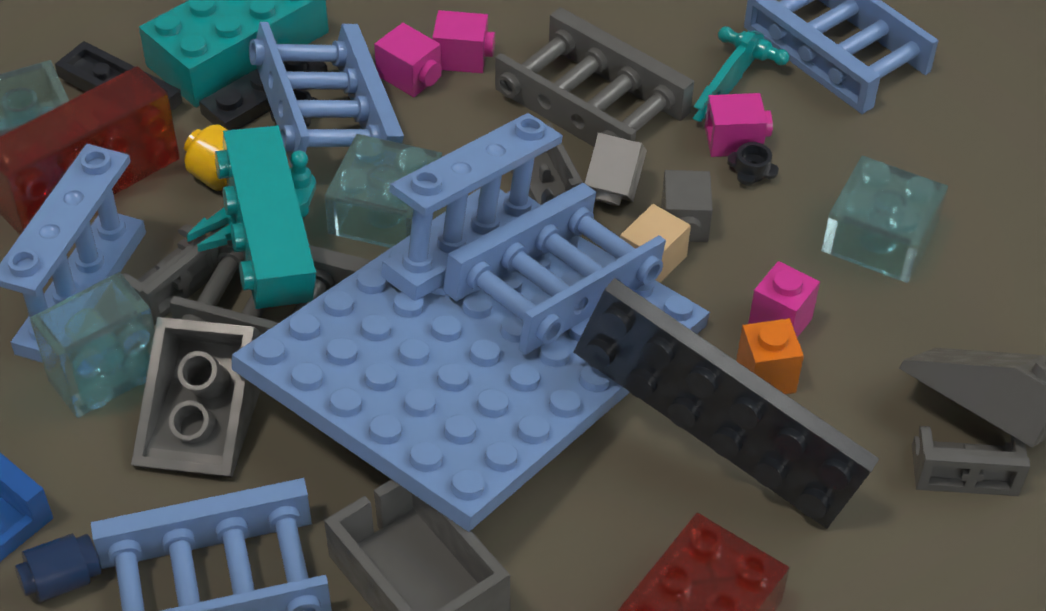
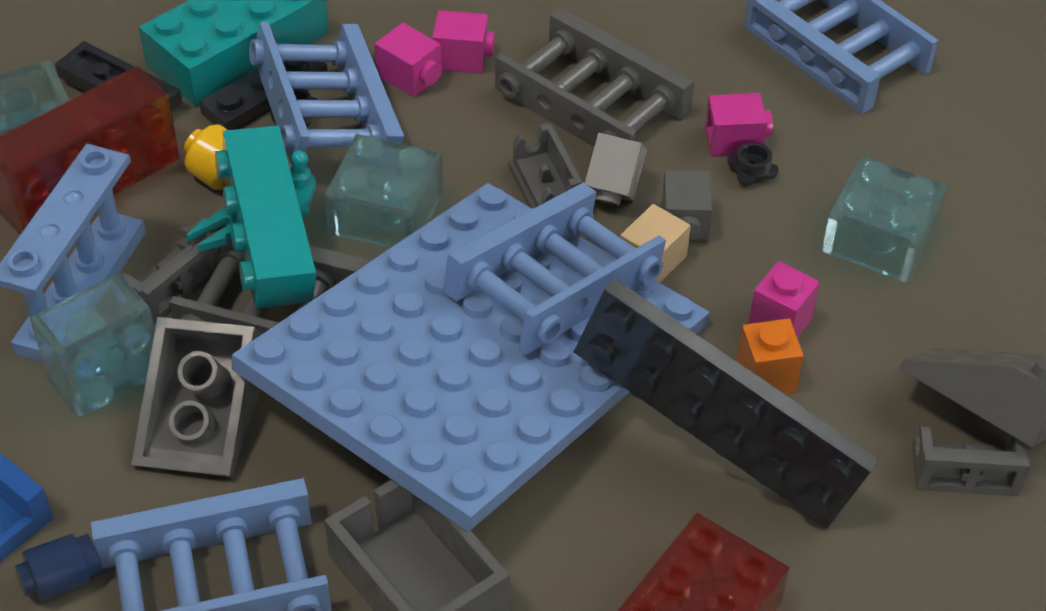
medium blue fence [381,113,563,301] -> none
teal piece [692,26,790,122] -> none

